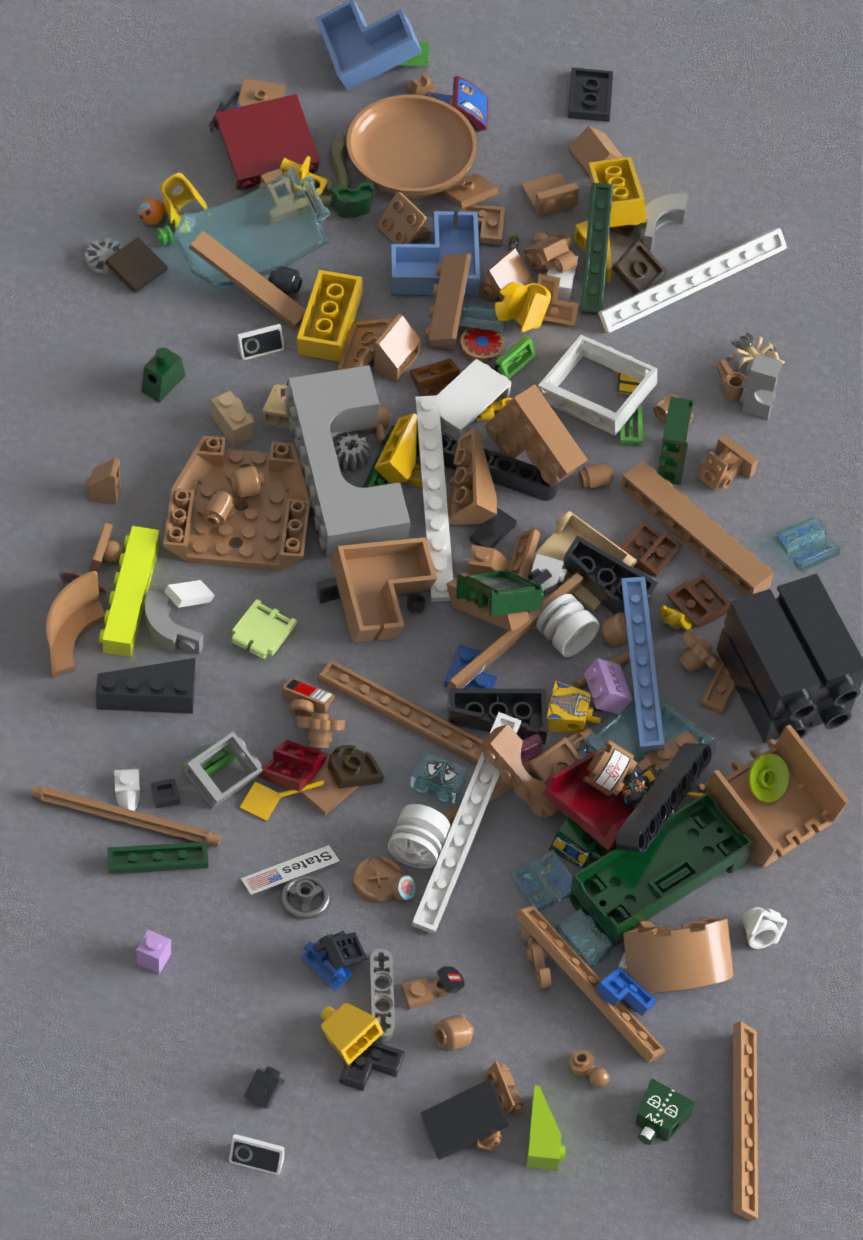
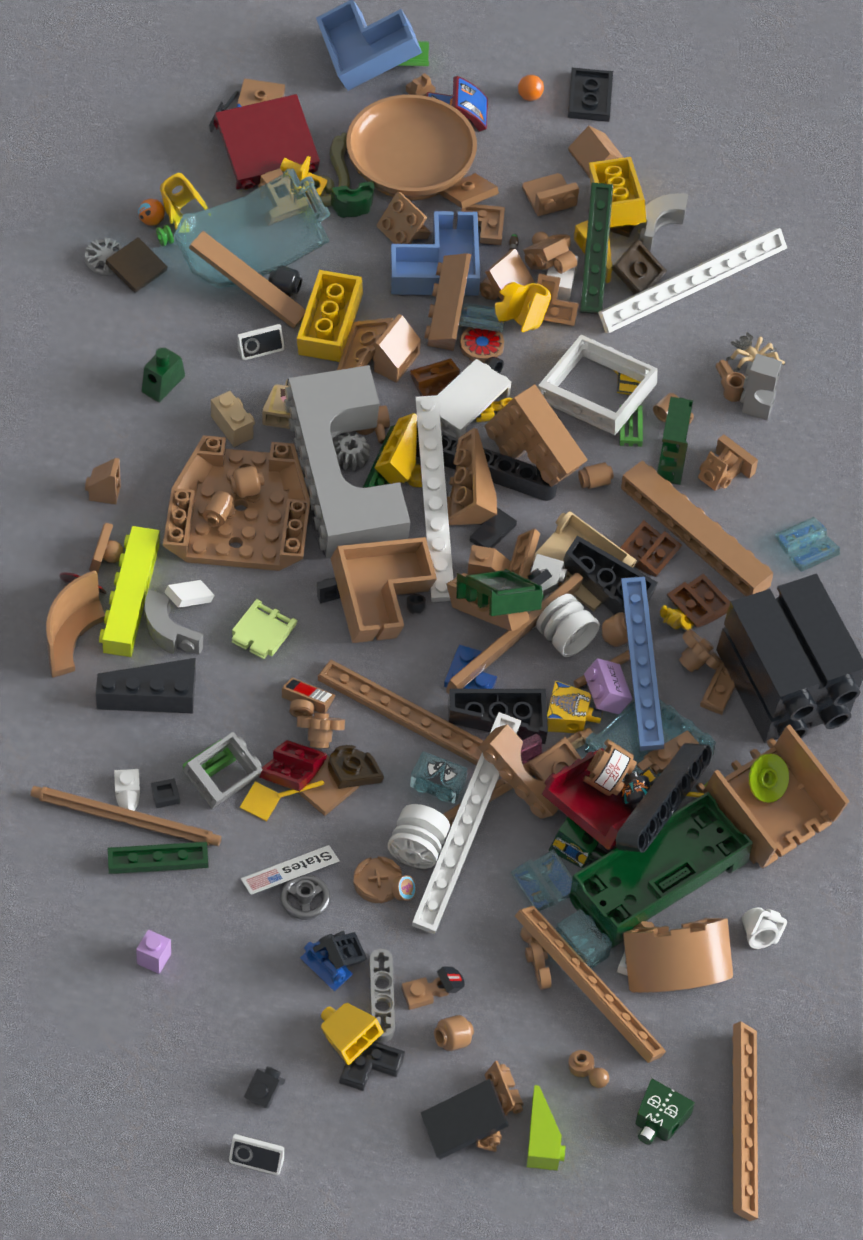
bright green tile [495,336,536,380] -> none
blue plate [595,967,657,1015] -> none
none -> orange piece [517,74,544,101]

